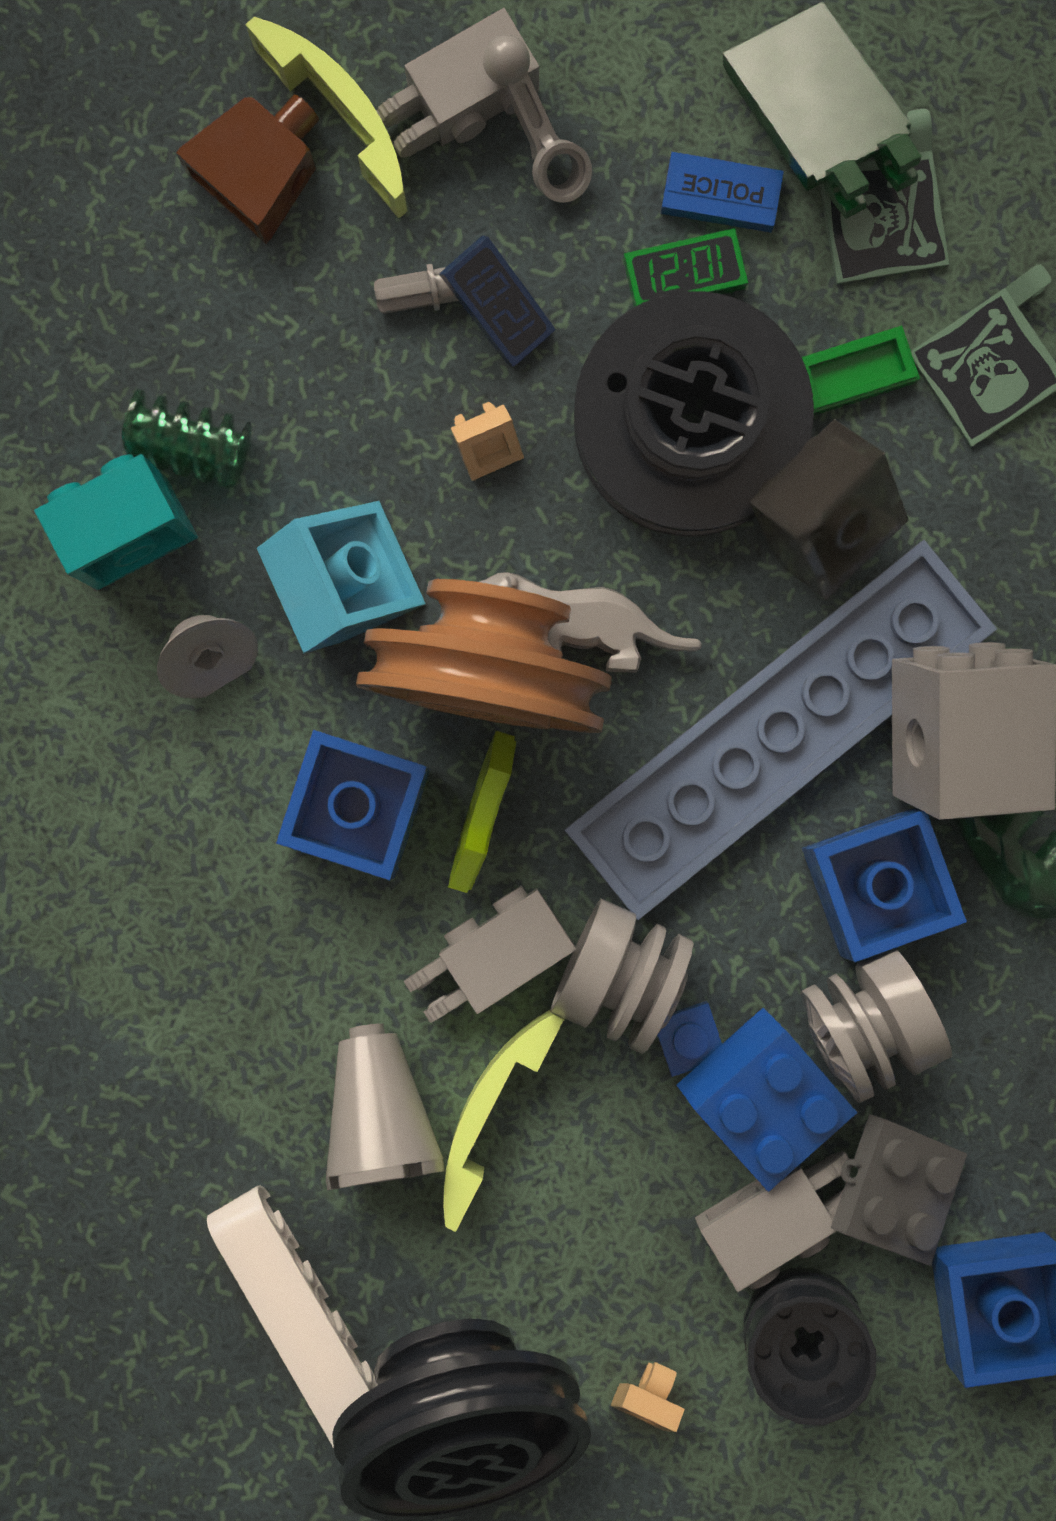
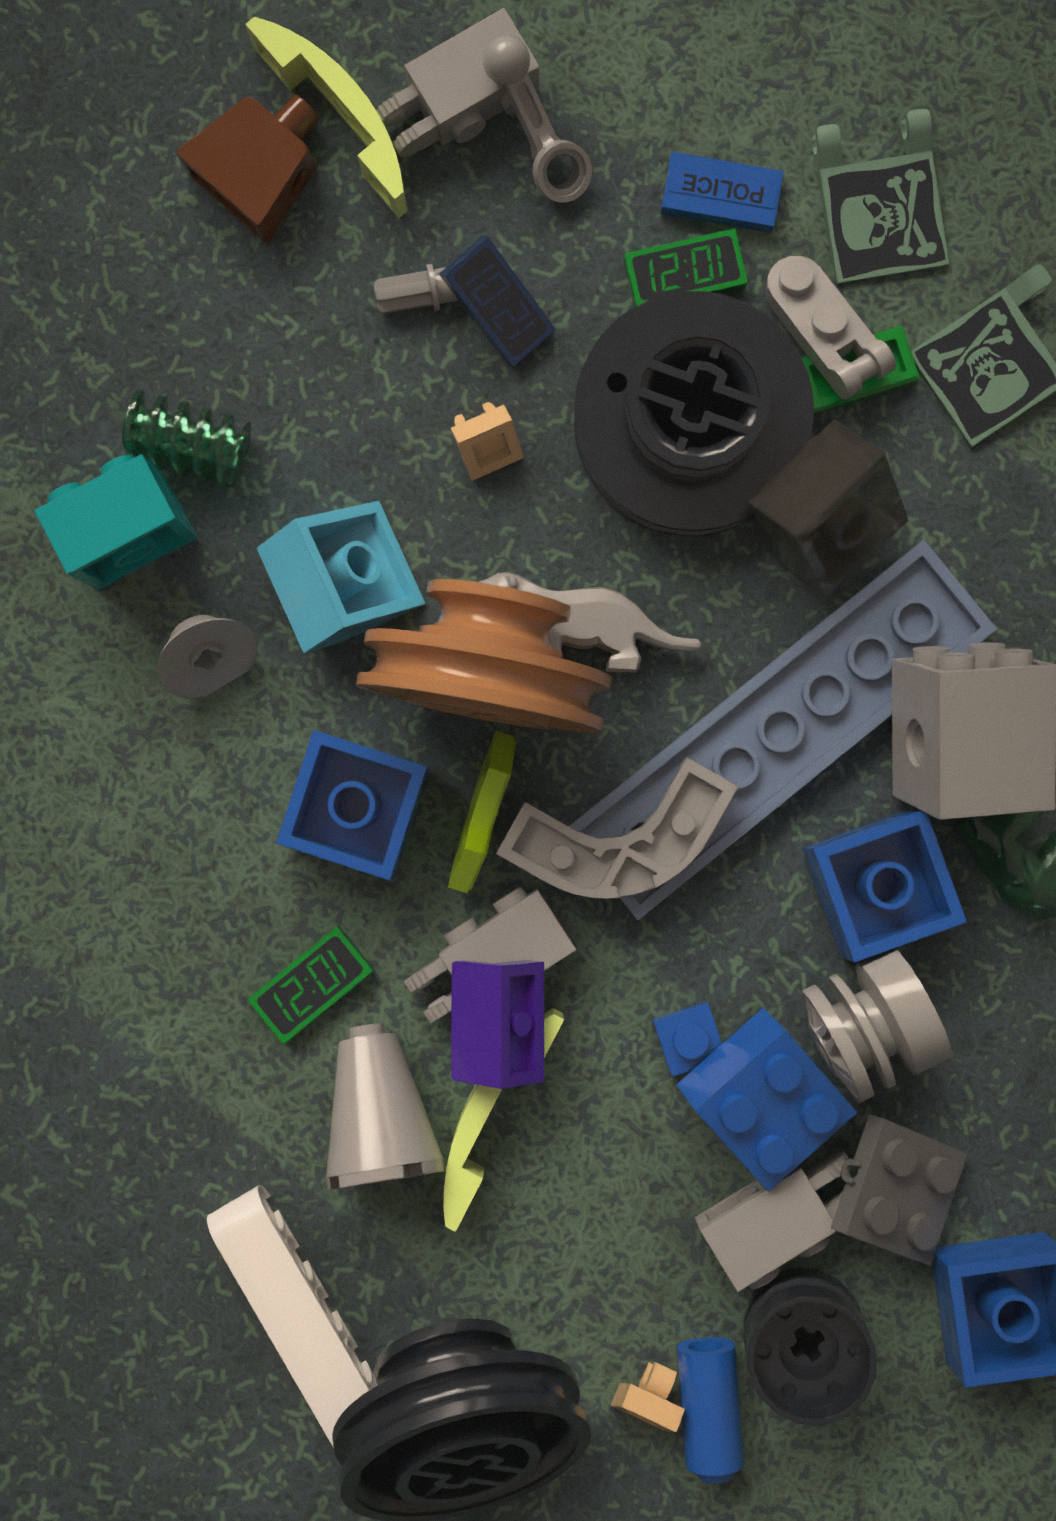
light grey wheel [550,898,694,1054] -> none
tile [723,1,921,219] -> none
none -> tile [247,925,375,1045]
none -> dark purple panel [451,960,544,1089]
none -> light grey plate [496,757,738,899]
none -> blue brick [677,1337,745,1483]
none -> light grey plate [766,256,896,400]

